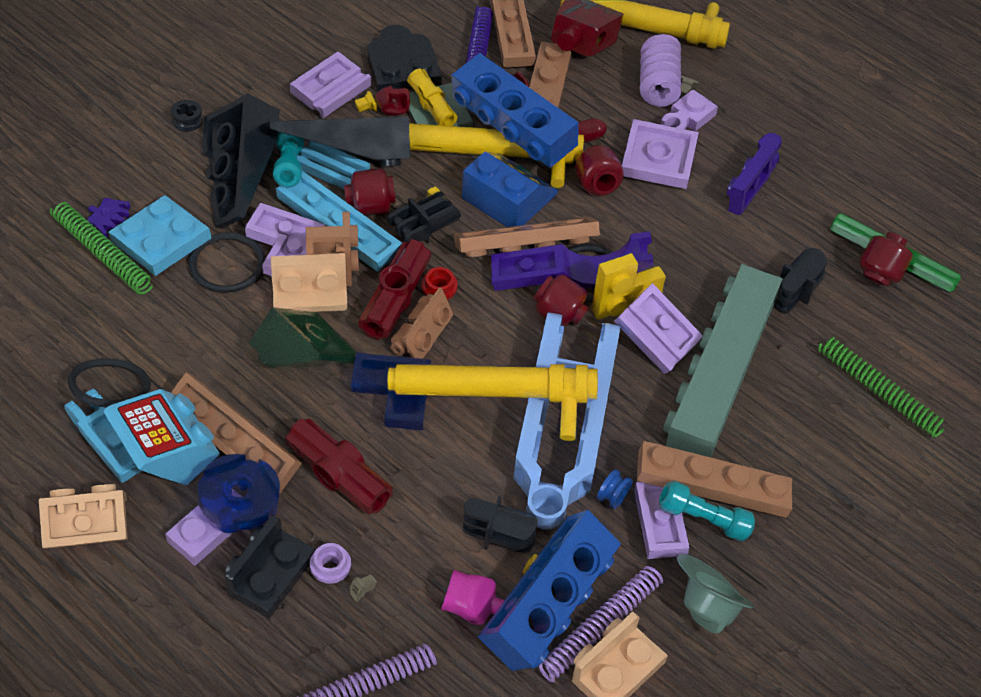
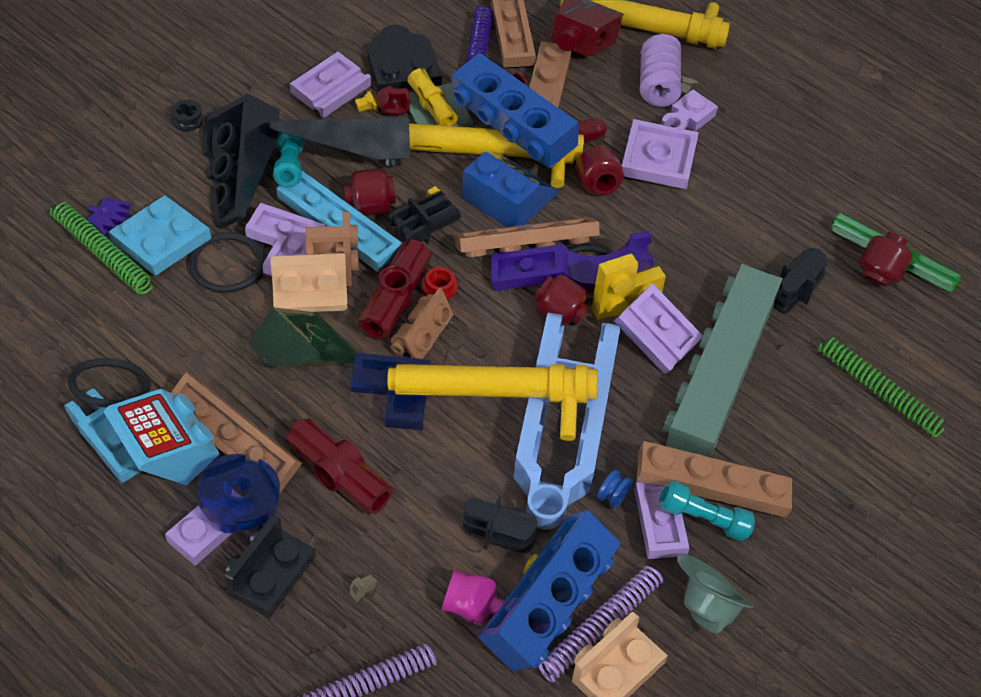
light nougat bracket [39,484,128,549] -> none
medium azure tile [297,141,370,190] -> none
lavender plate [310,543,351,584] -> none
dark purple hinge [726,132,782,215] -> none

